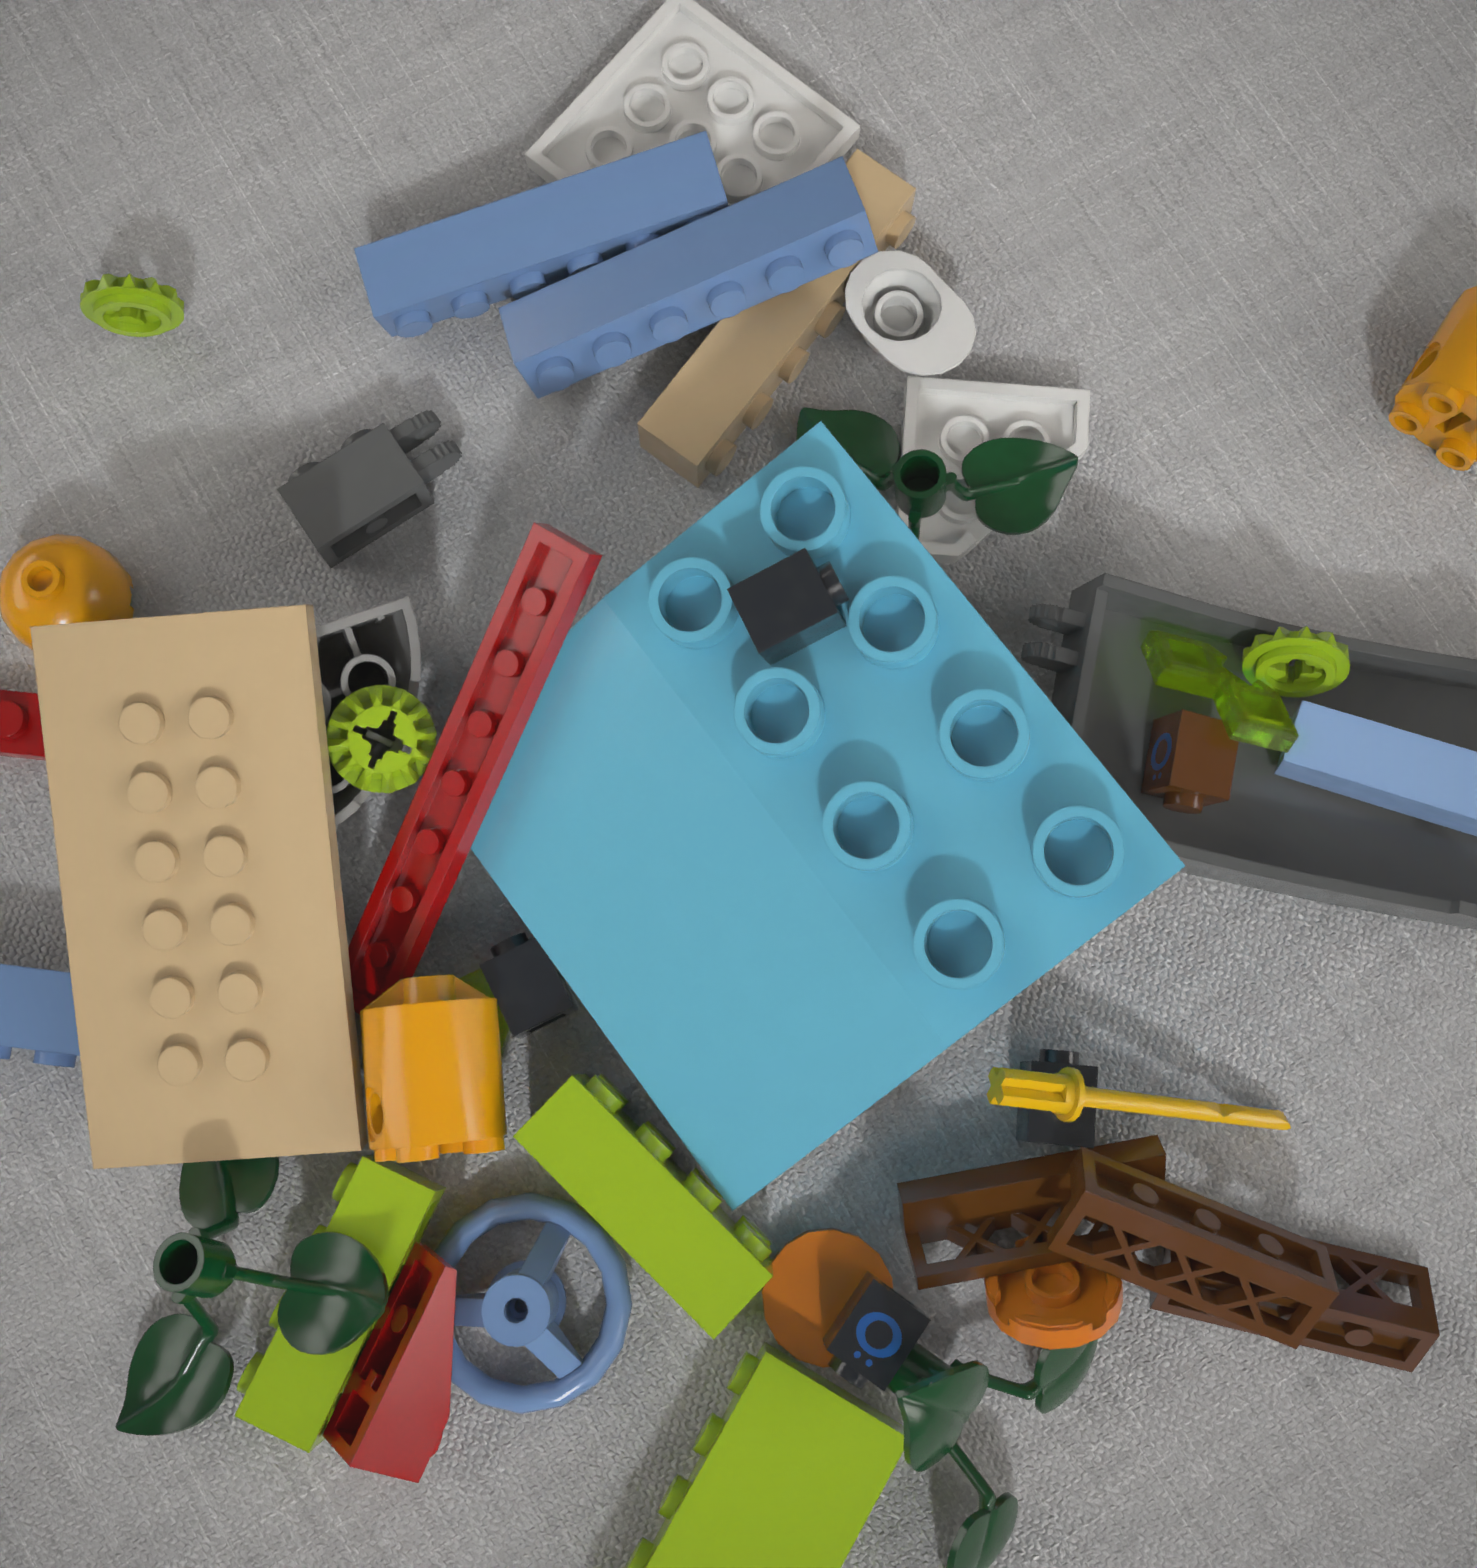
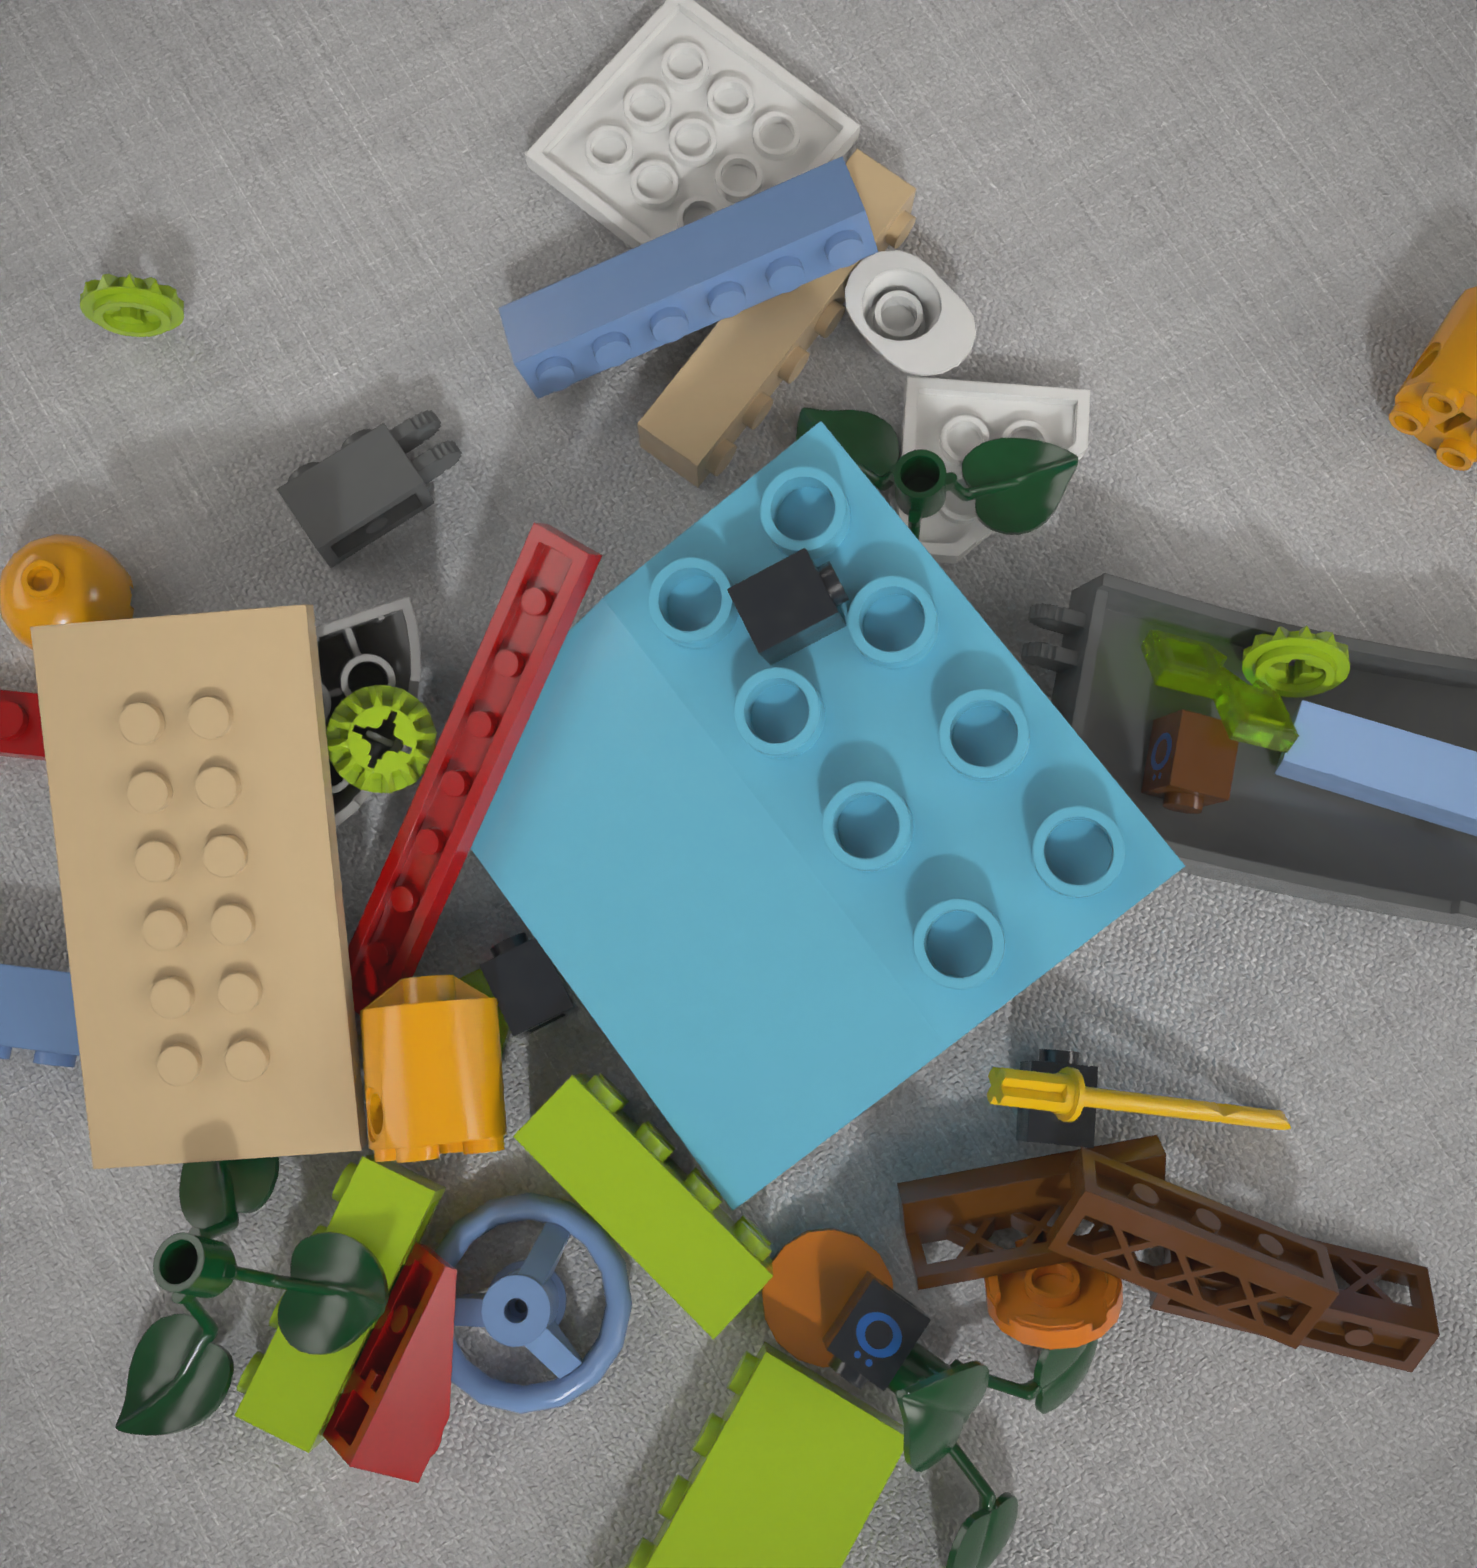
medium blue brick [354,131,729,338] -> none

